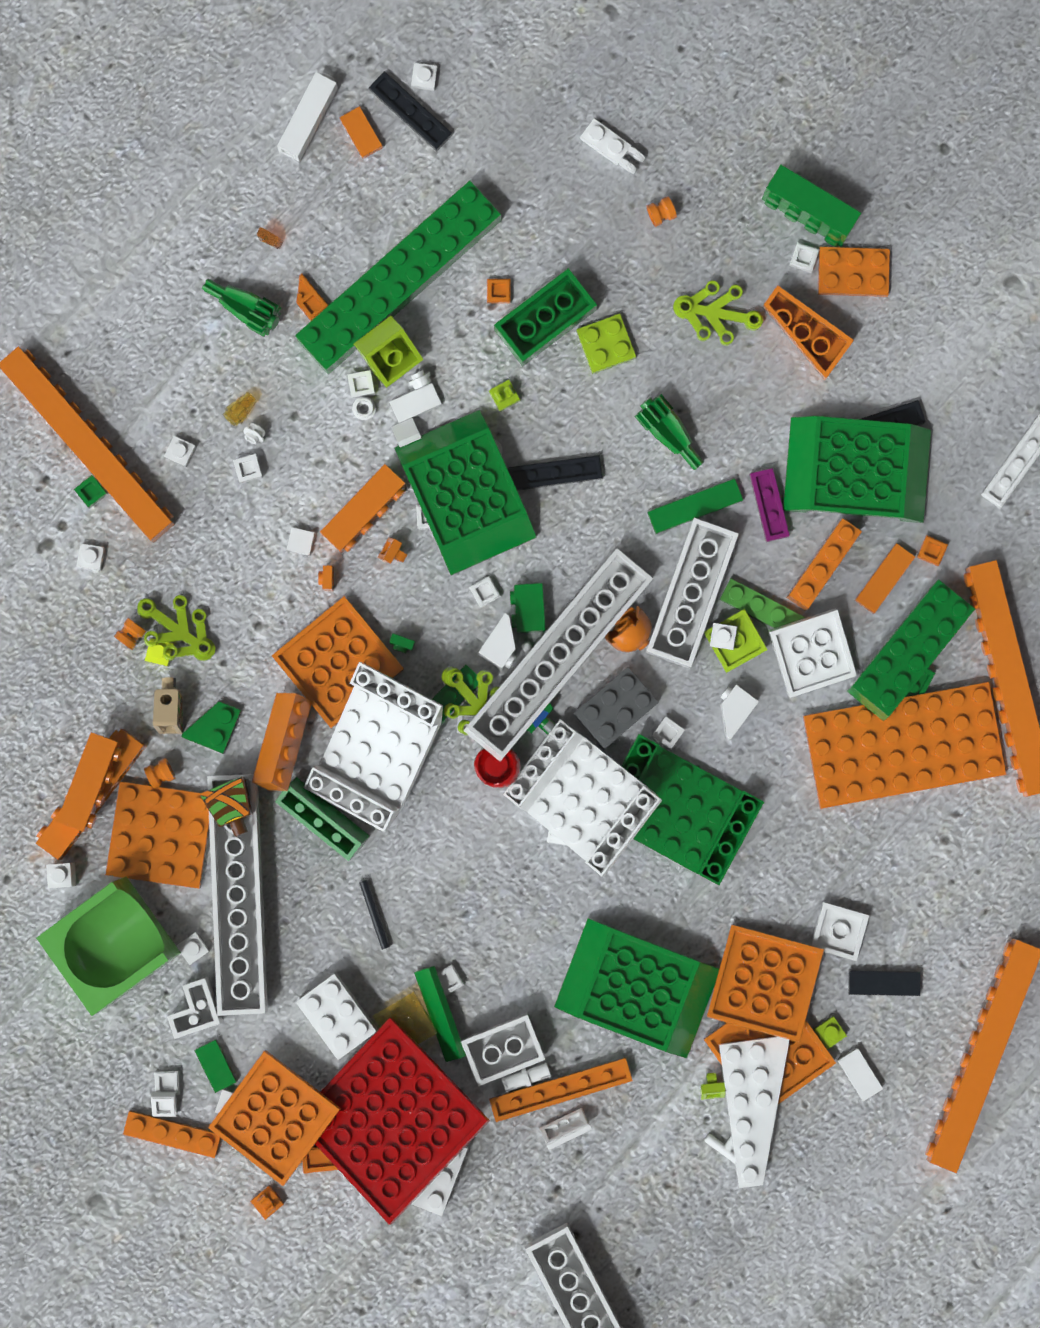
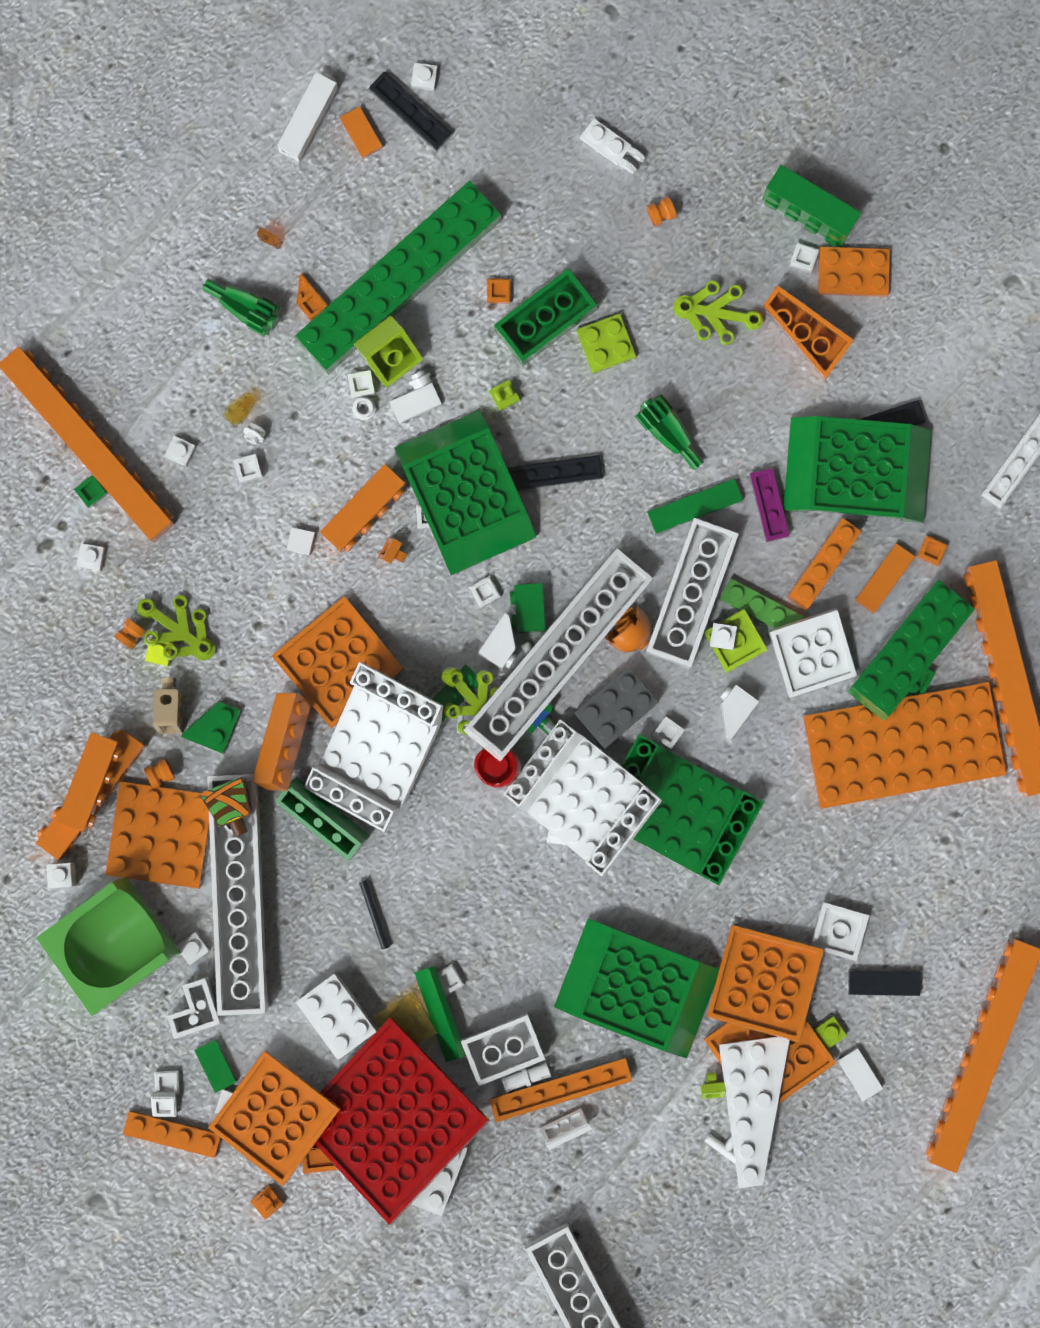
orange plate [318,565,334,591] -> none
green plate [390,633,416,654] -> none
white tile [391,418,421,447] -> none

